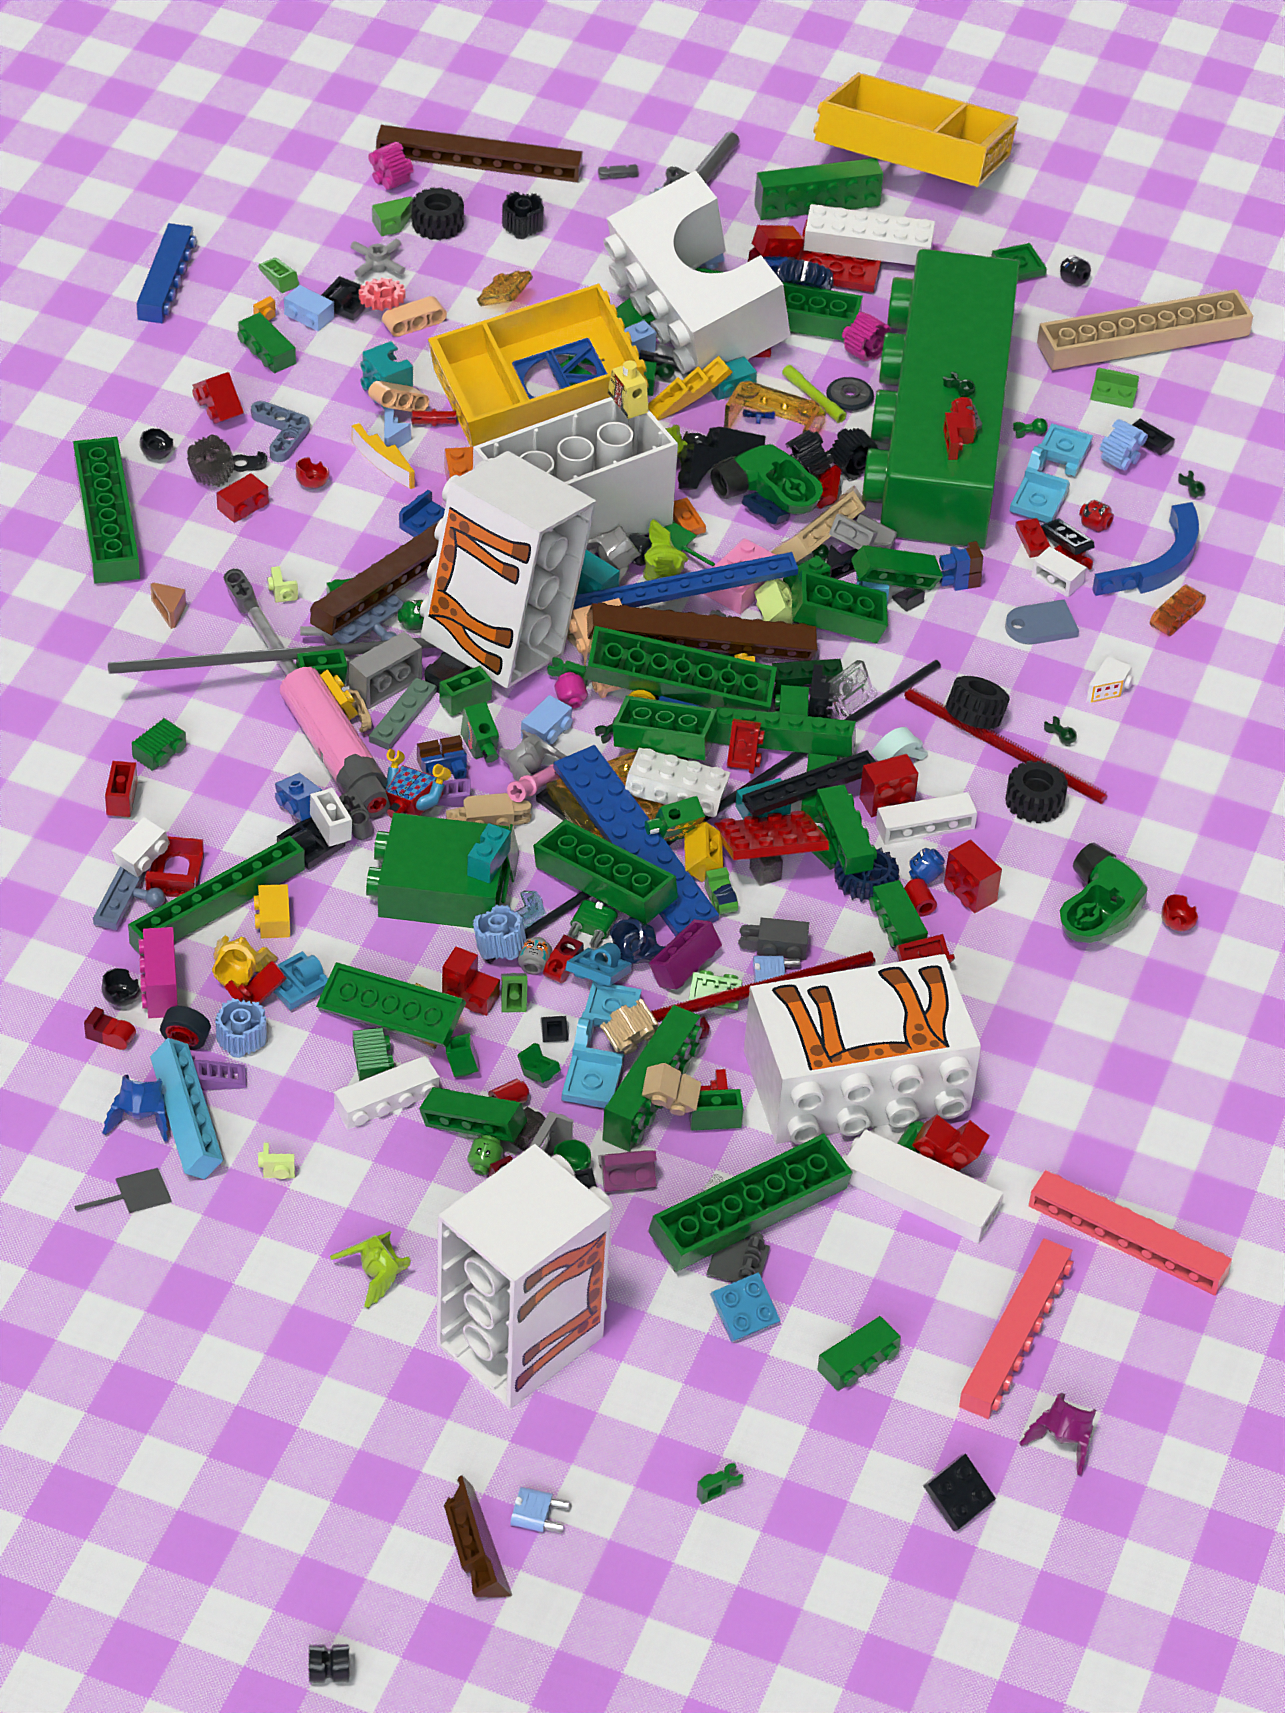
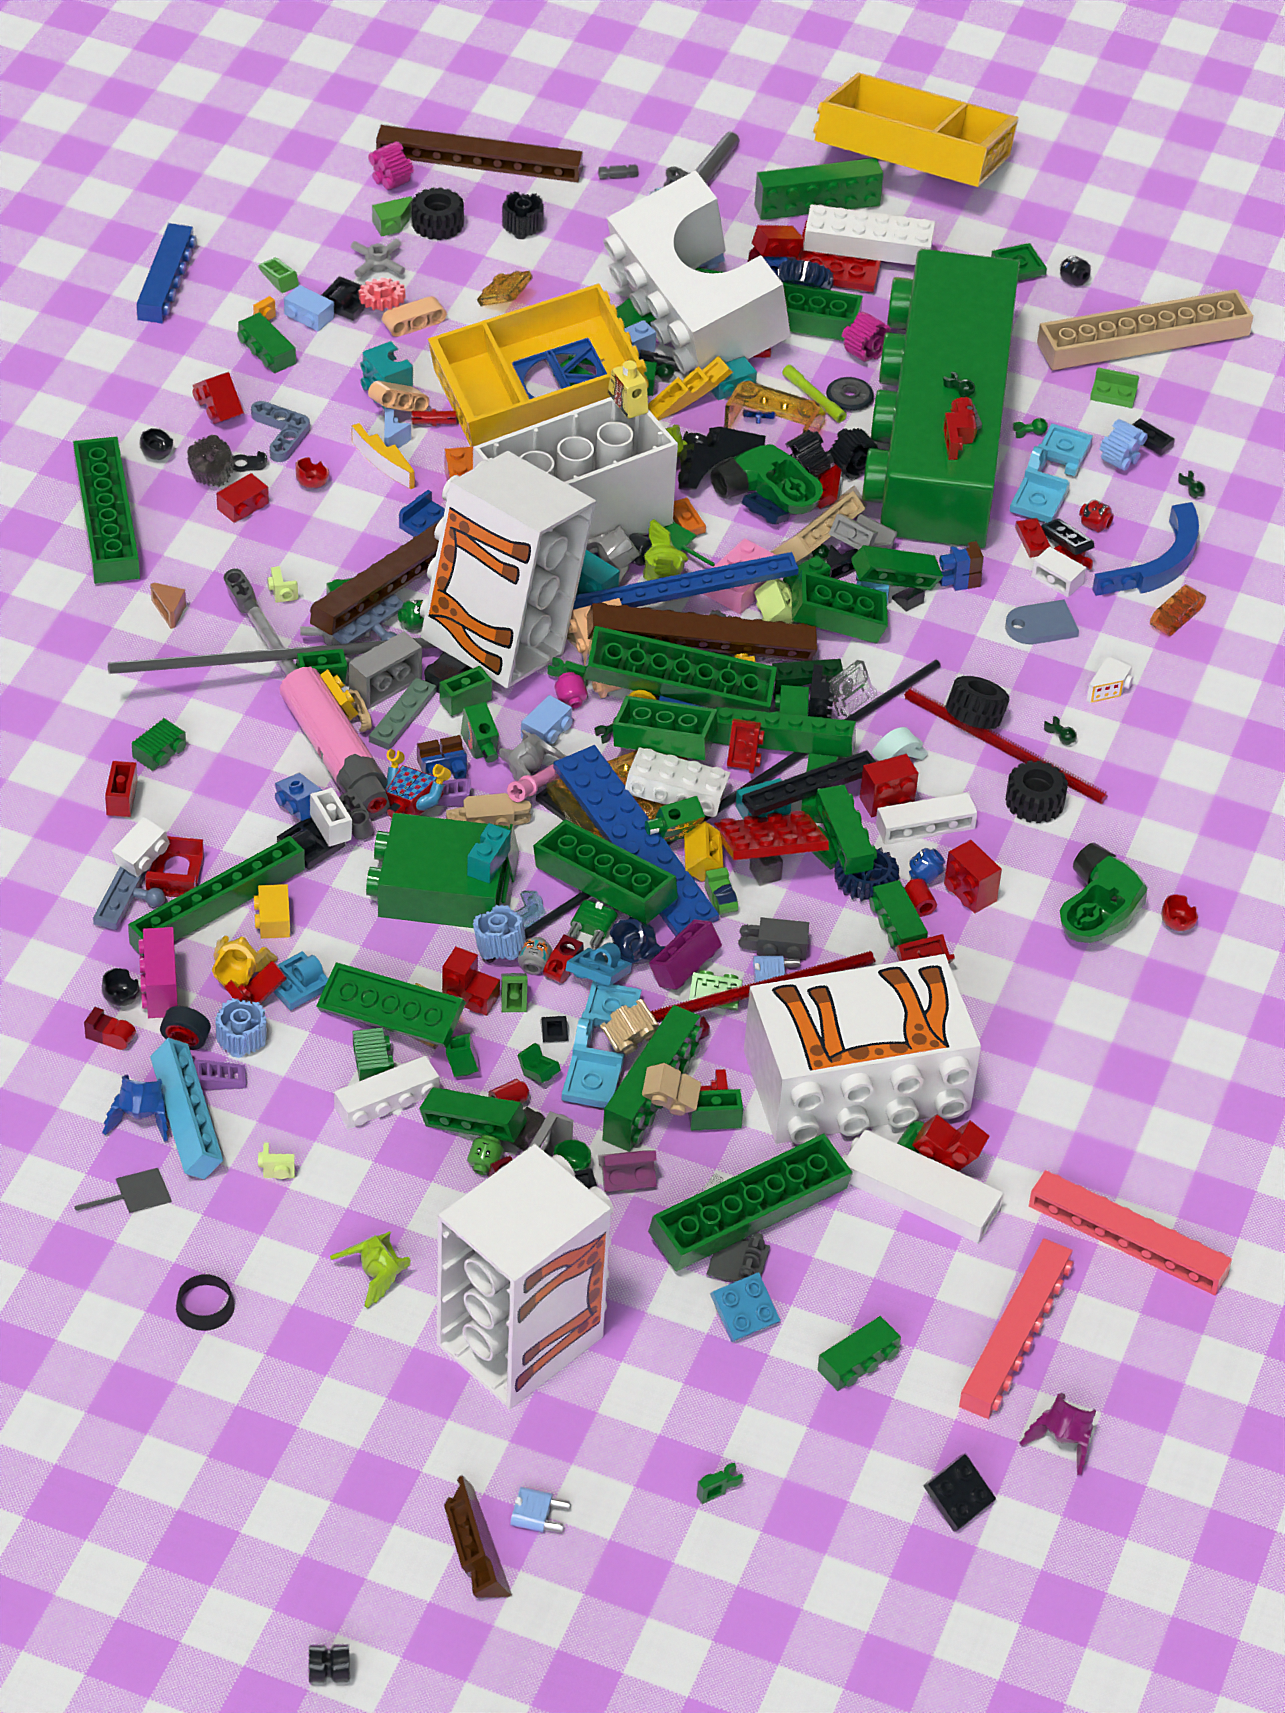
none -> black tyre [176,1274,235,1331]

